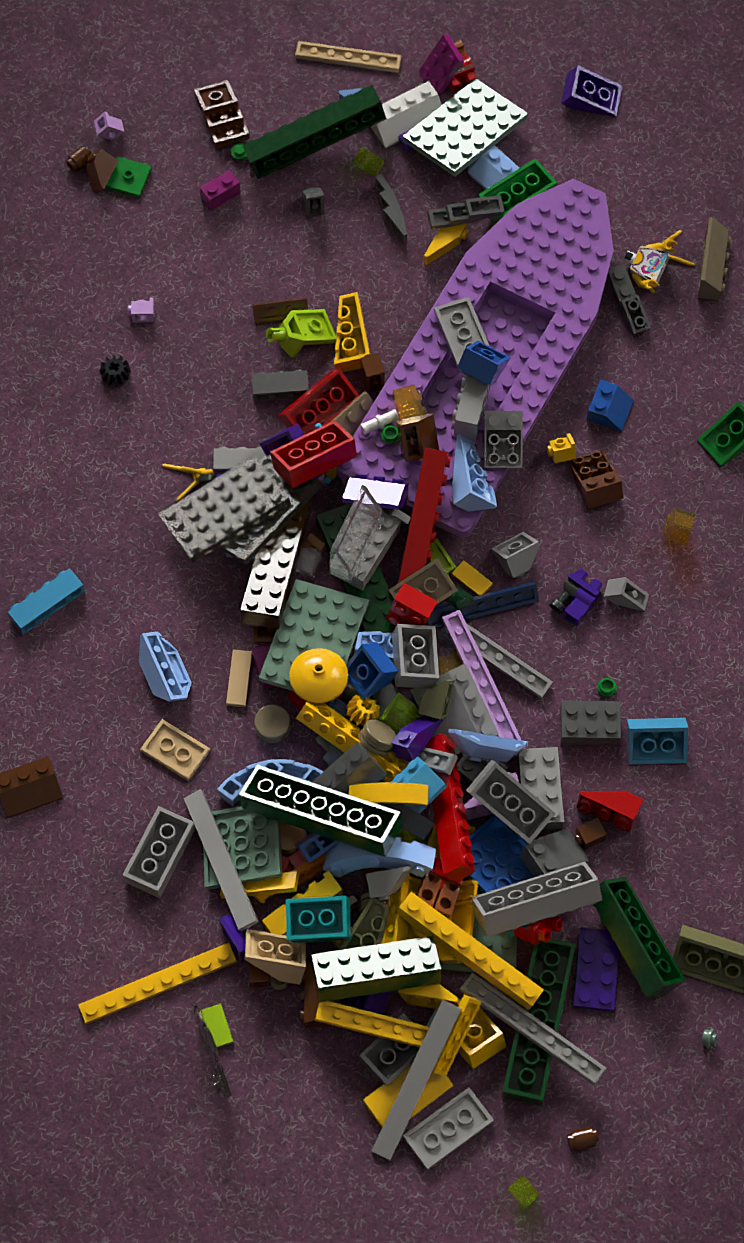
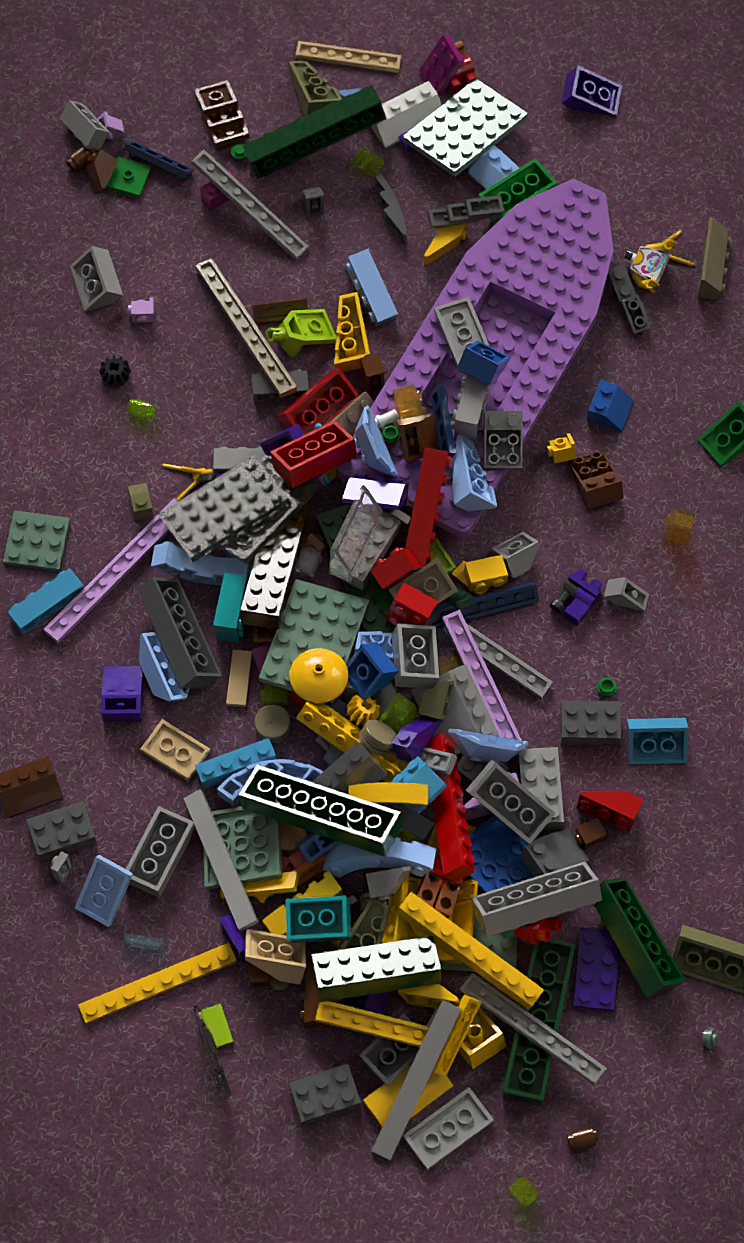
none -> sand green plate [3,510,70,572]
none -> dark grey brick [26,801,97,862]
none -> lavender plate [43,499,188,643]
none -> light grey plate [50,851,72,883]
none -> light grey brick [60,100,109,150]
none -> light grey slope [70,246,123,311]
none -> light blue plate [75,855,133,927]
none -> dark purple slope [101,666,143,722]
none -> dark blue plate [123,141,194,179]
none -> clear light blue tile [124,933,166,952]
none -> clear neon green brick [127,398,156,421]
none -> olive slope [128,483,154,521]
none -> dark grey brick [138,577,222,689]
none -> light blue brick [151,542,254,586]
none -> light grey tile [191,149,309,260]
none -> plate [195,258,297,398]
none -> dark azure brick [195,738,276,790]
none -> teal brick [213,573,248,643]
none -> clear neon green brick [260,683,289,709]
none -> olive wedge [289,61,342,116]
none -> dark grey brick [289,1064,361,1127]
none -> light blue wedge [345,249,398,327]
none -> light blue wedge [354,406,399,478]
none -> red brick [370,547,422,589]
none -> dark blue plate [430,386,456,458]
none -> yellow brick [464,555,508,591]

